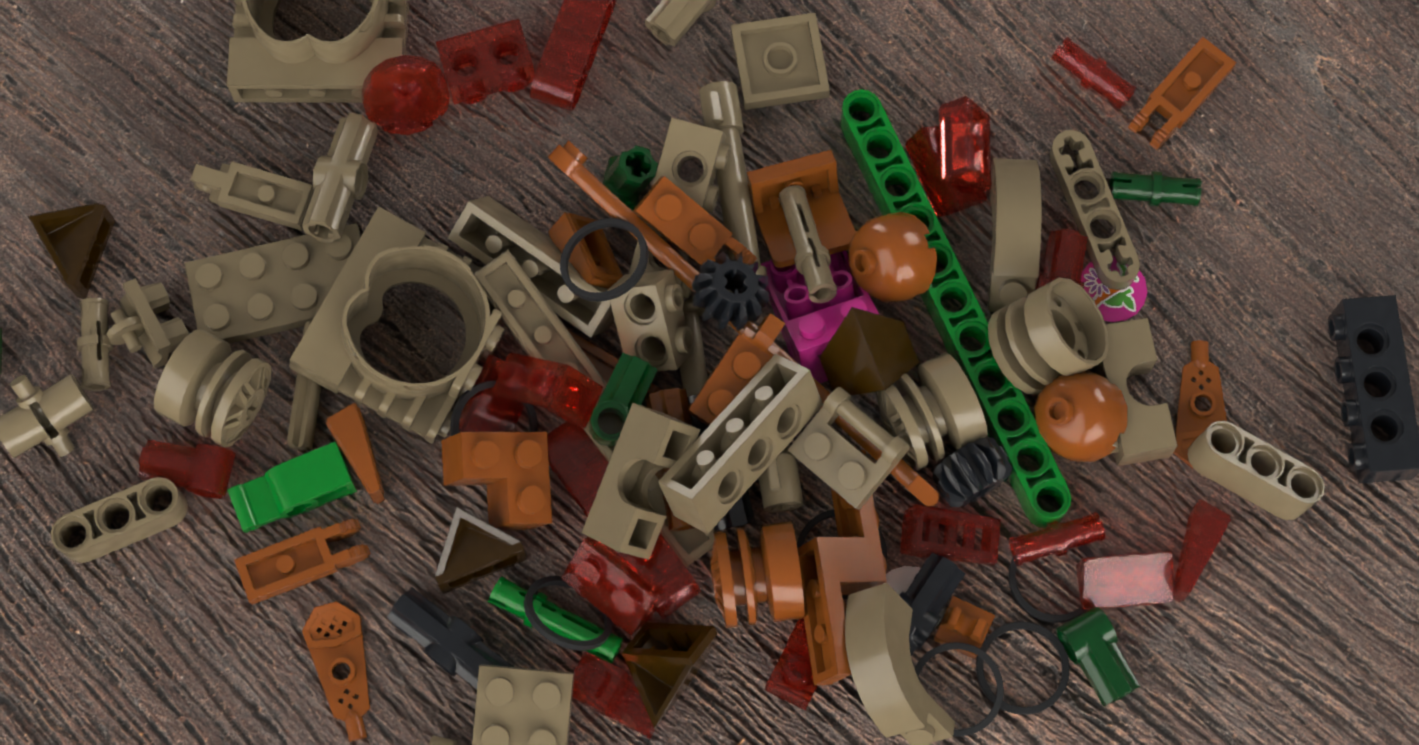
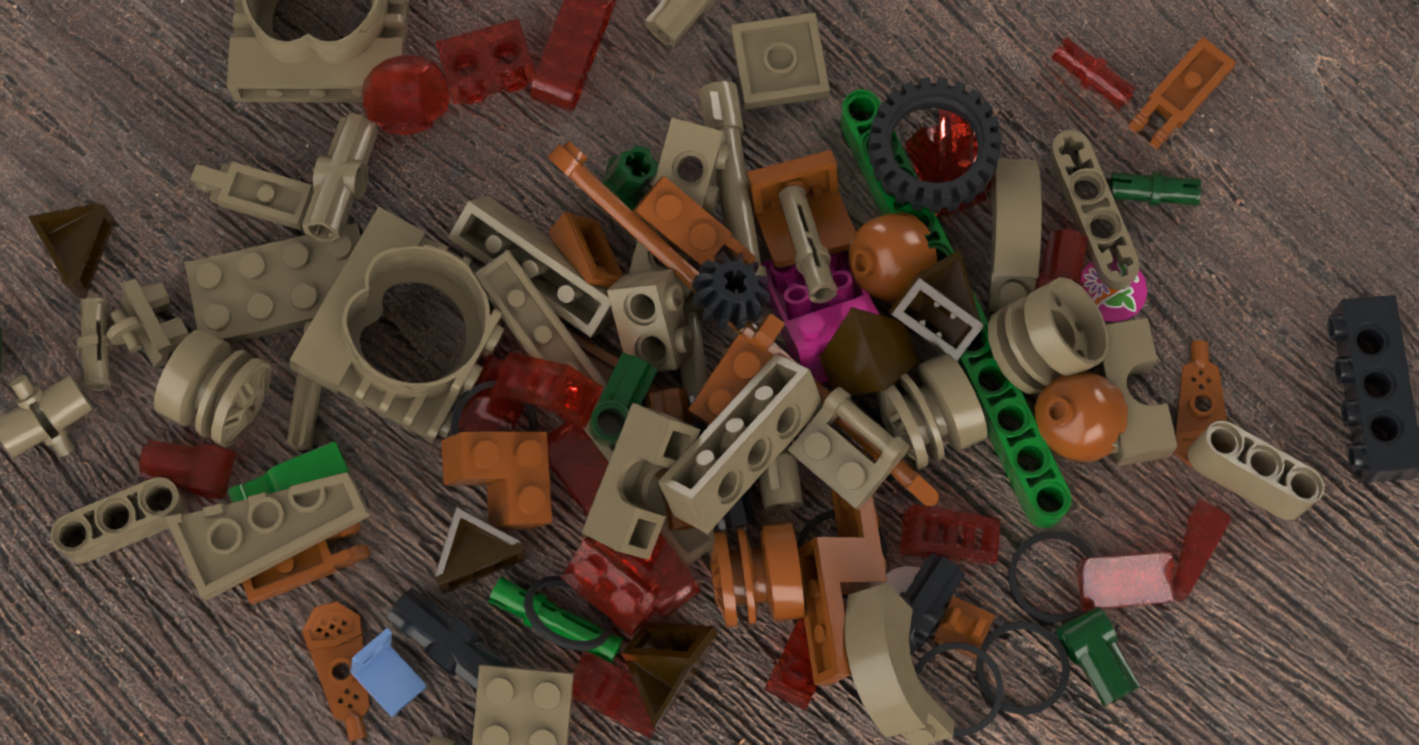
dark orange slope [326,403,385,505] -> none
black piece [560,218,649,302] -> none
black gear [932,438,1013,507] -> none
clear red pin [1009,512,1105,566] -> none
none -> dark tan wing [165,472,371,601]
none -> medium blue bracket [350,628,426,717]
none -> black tyre [868,77,1002,213]
none -> dark brown slope [888,249,984,361]

